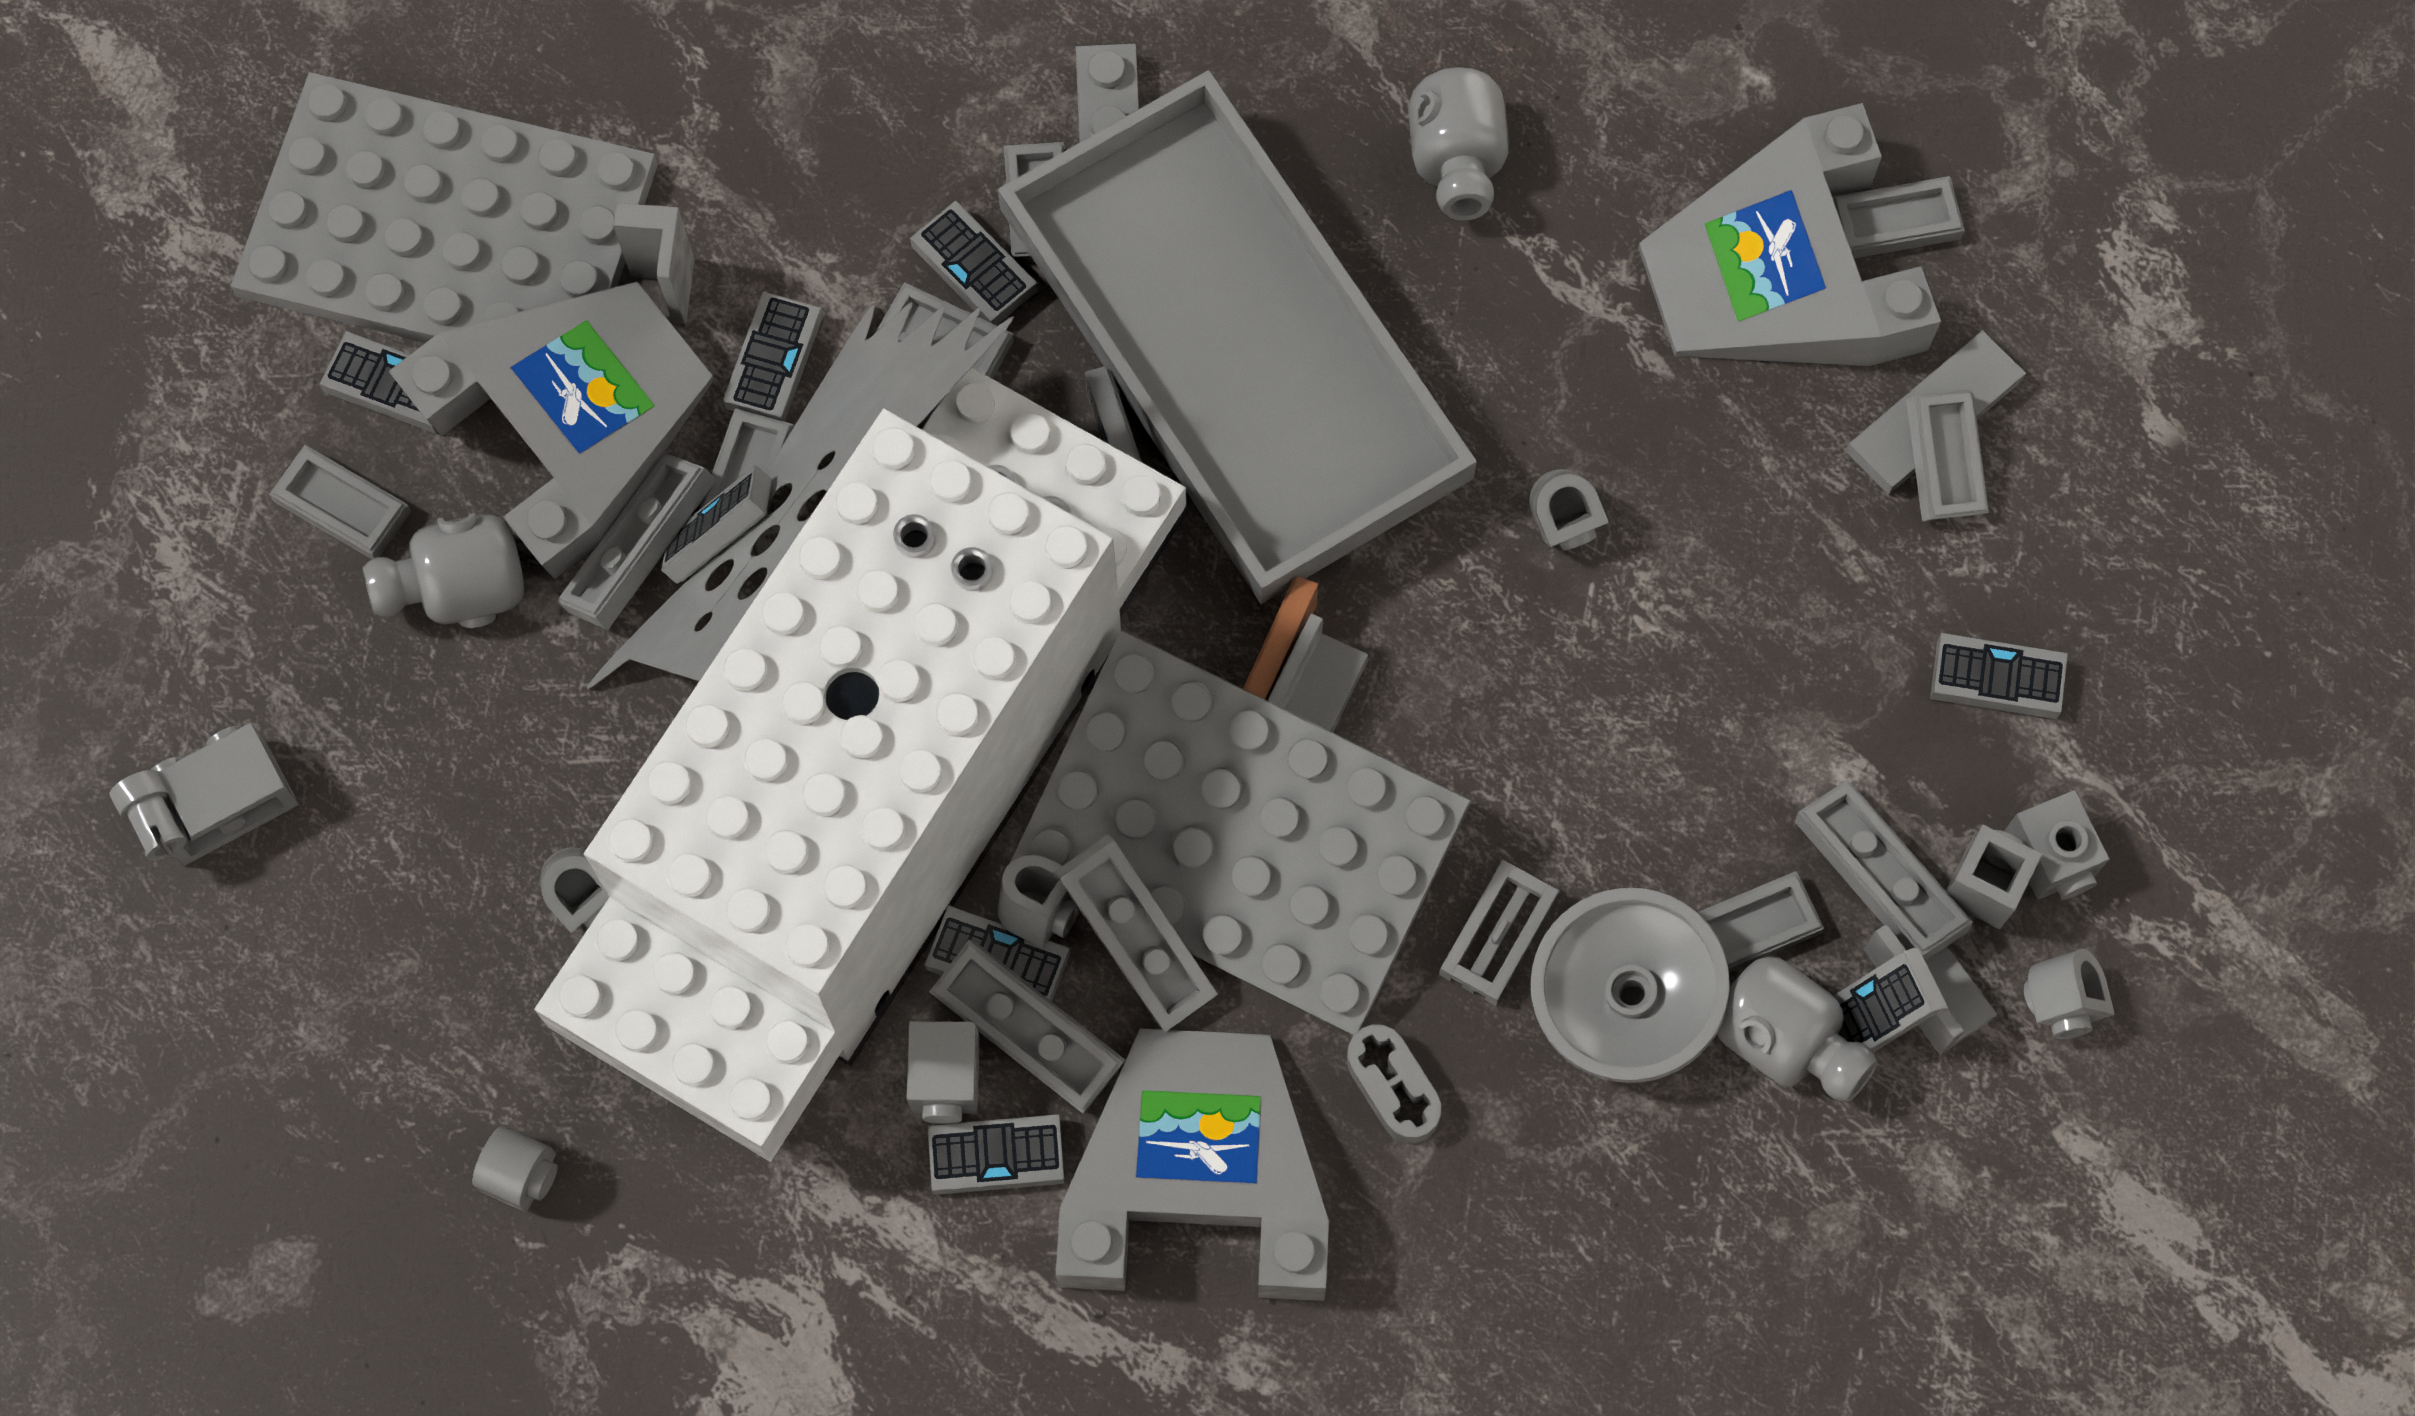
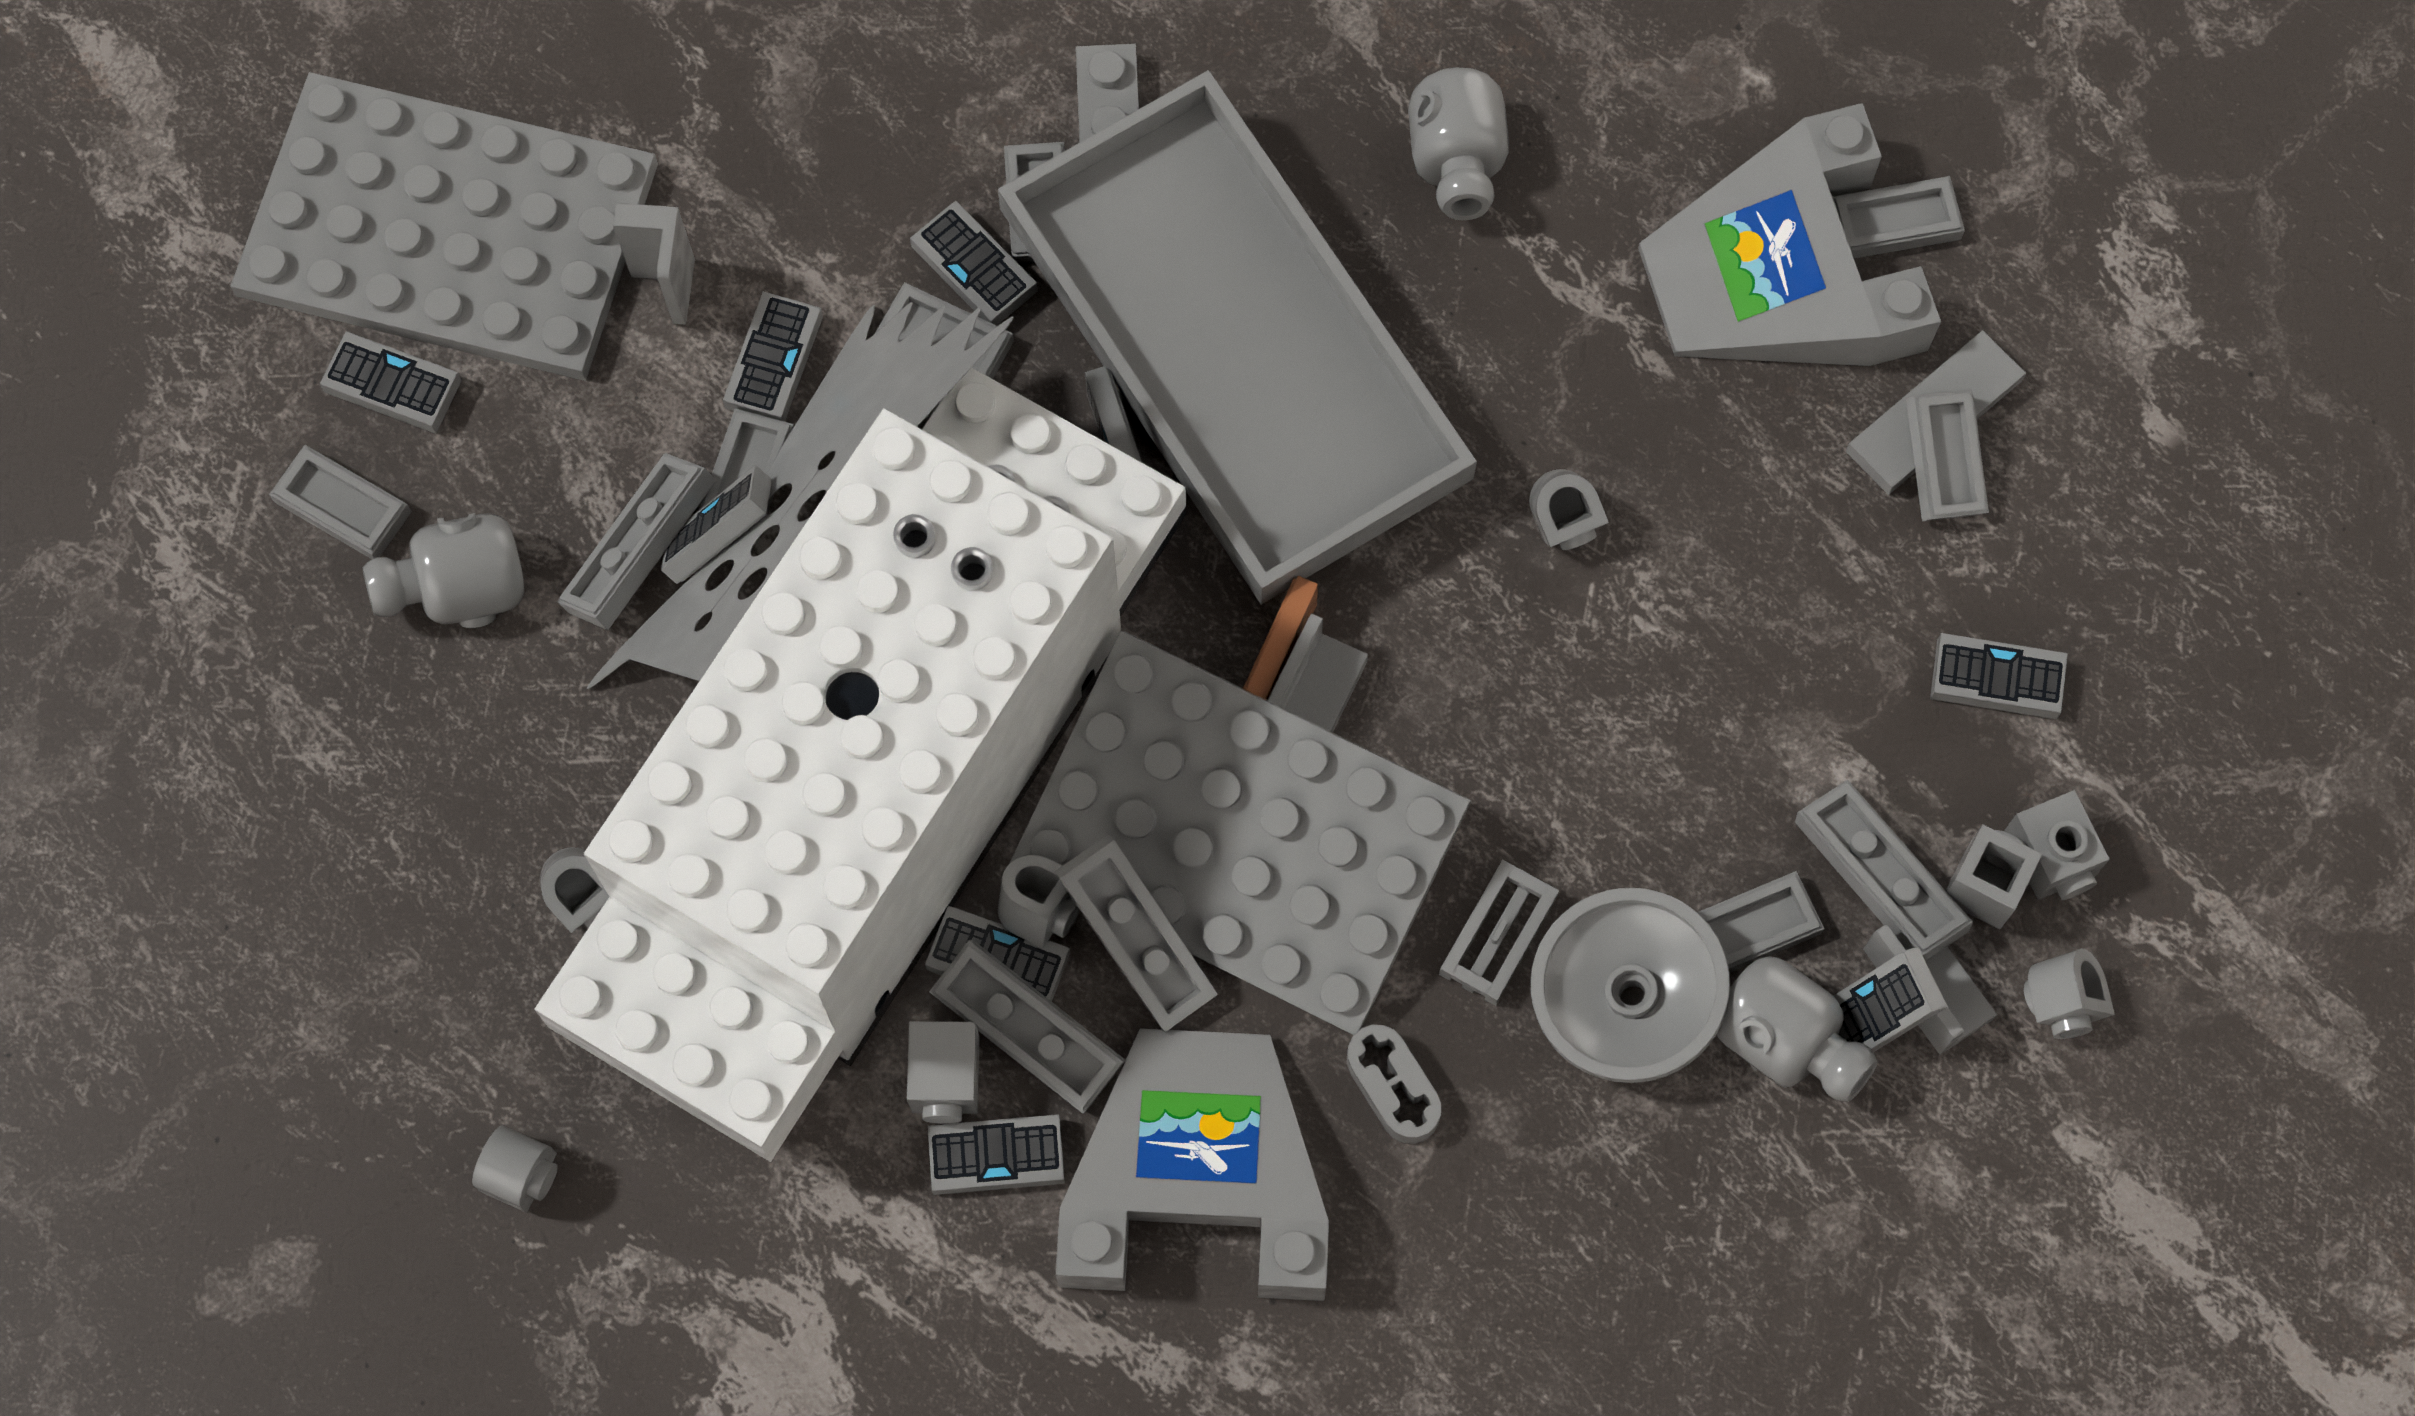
light grey hinge [109,723,299,866] -> none
light grey wedge [388,282,715,579] -> none

